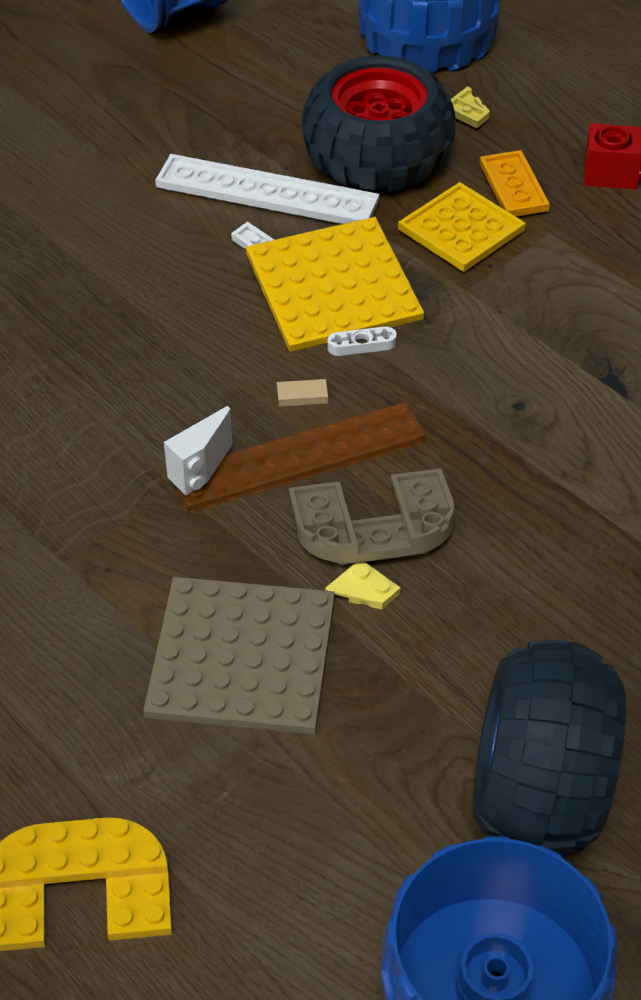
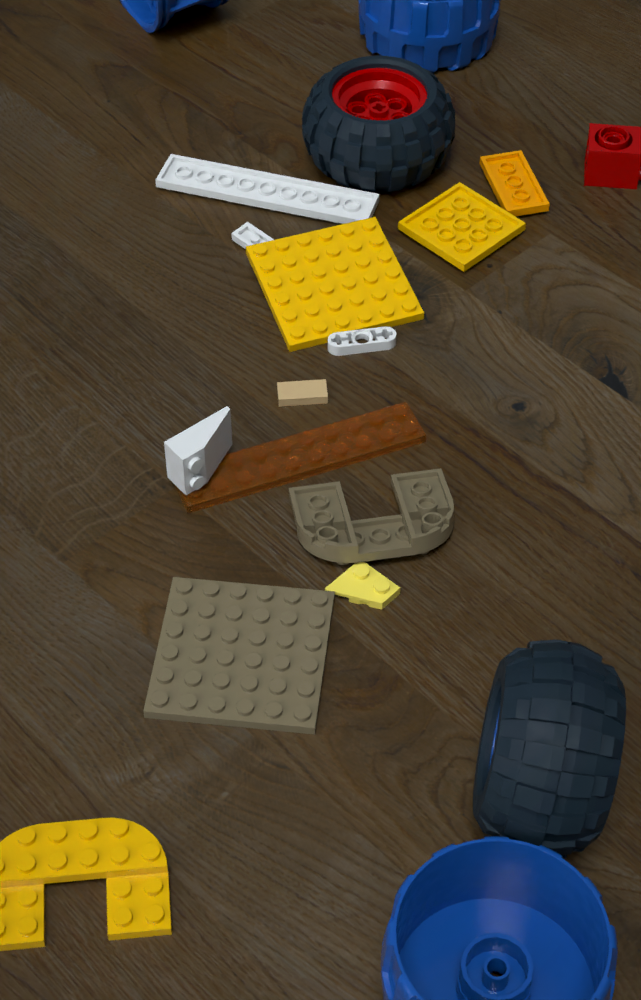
light yellow wing [451,86,490,128] -> none

